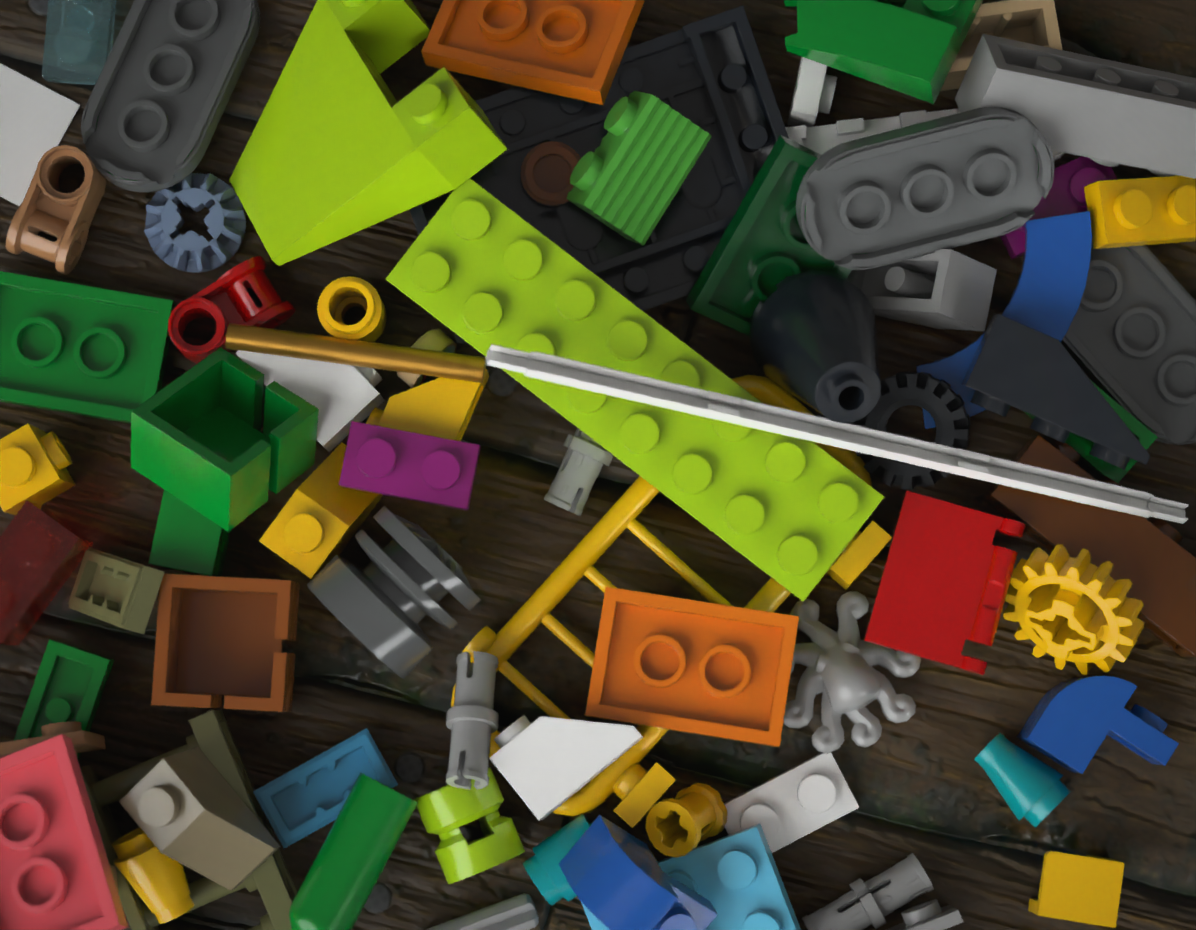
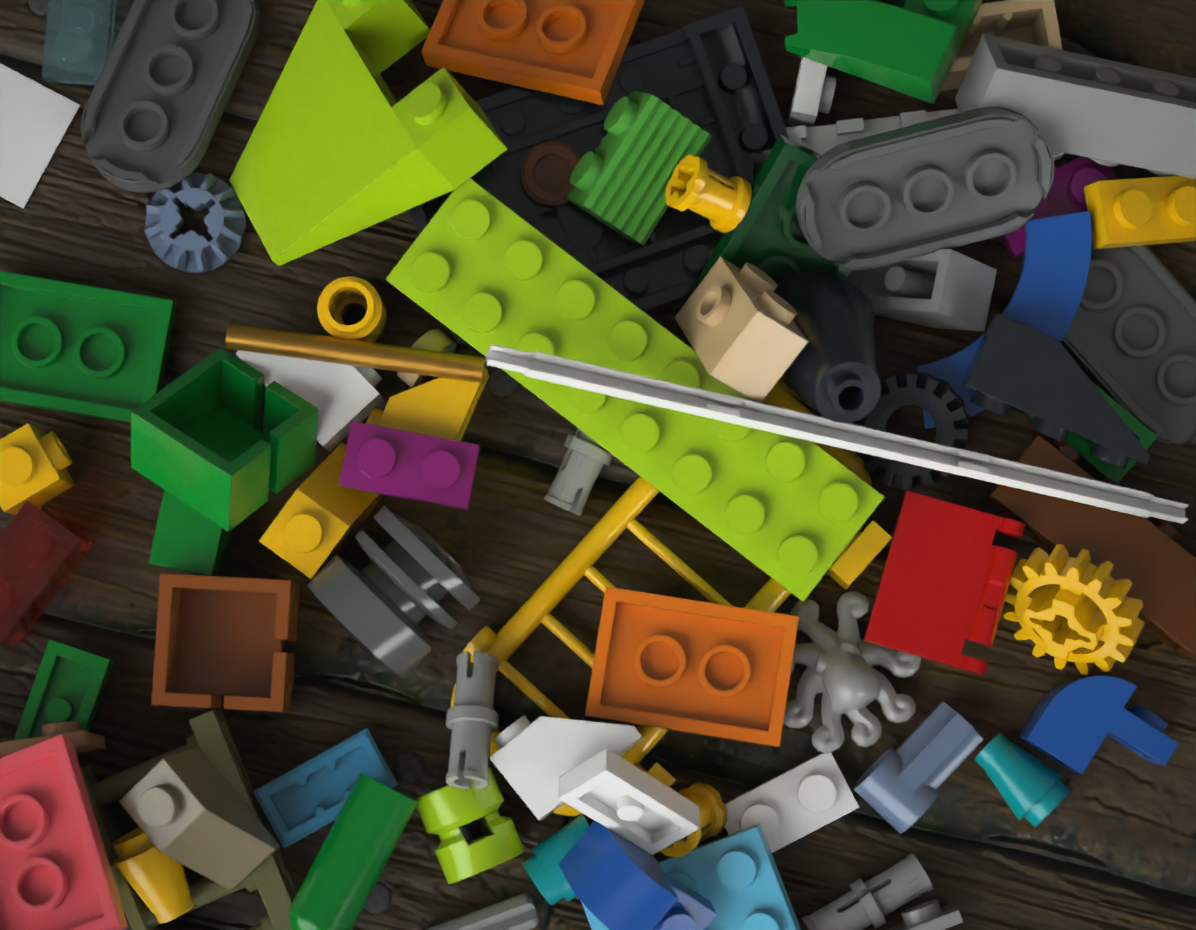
medium nougat piece [6,145,106,275] -> none
olive plate [68,547,165,635] -> none
red piece [168,256,296,363] -> none
yellow panel [1028,851,1125,928] -> none
none -> white plate [559,748,700,855]
none -> yellow bush [665,154,752,233]
none -> tan brick [675,257,808,403]
none -> sand blue piece [853,701,983,834]

